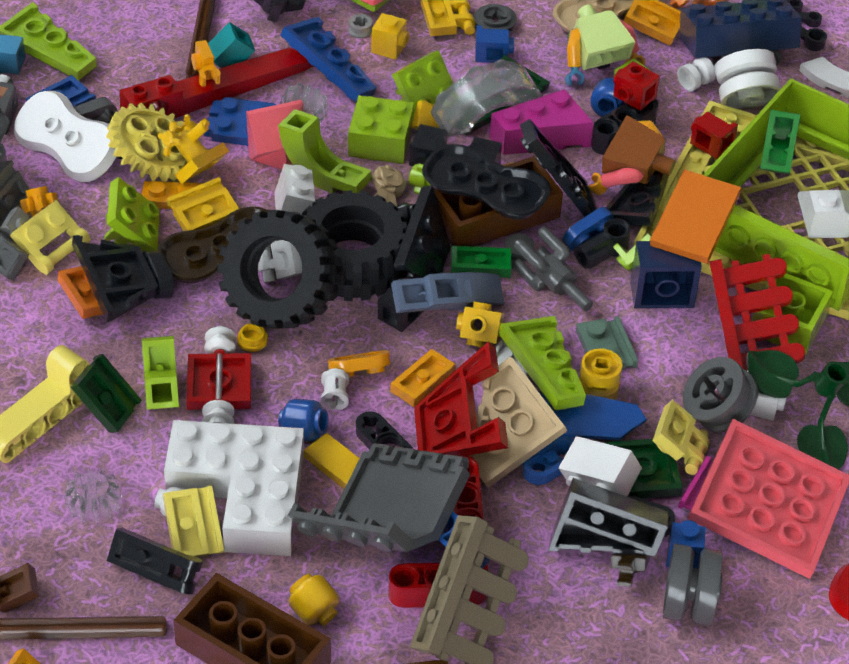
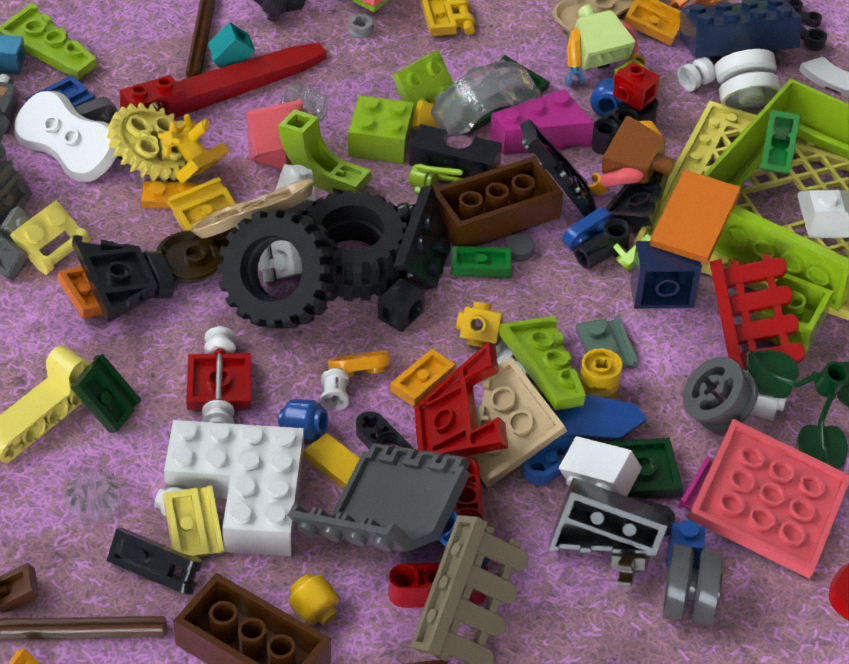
light orange gear [20,186,58,217] -> none
lime plate [104,177,160,252] -> none
lime brick [142,336,179,410] -> none
light orange plate [191,40,221,87] -> none
blue plate [204,97,277,146] -> none
yellow plate [237,323,268,352] -> none
blue wing [280,17,377,102] -> none
yellow brick [371,13,410,60] -> none
tan piece [372,165,407,206] -> none
sand blue slope [391,272,505,313] -> none
black plate [422,144,550,219] -> none
dark grey gear [474,4,517,31] -> none
blue brick [475,25,514,63] -> none
dark grey plant [512,226,593,311] -> none
light yellow plate [652,399,710,475] -> none
red brick [690,111,738,159] -> none
none -> tan plate [191,179,314,238]

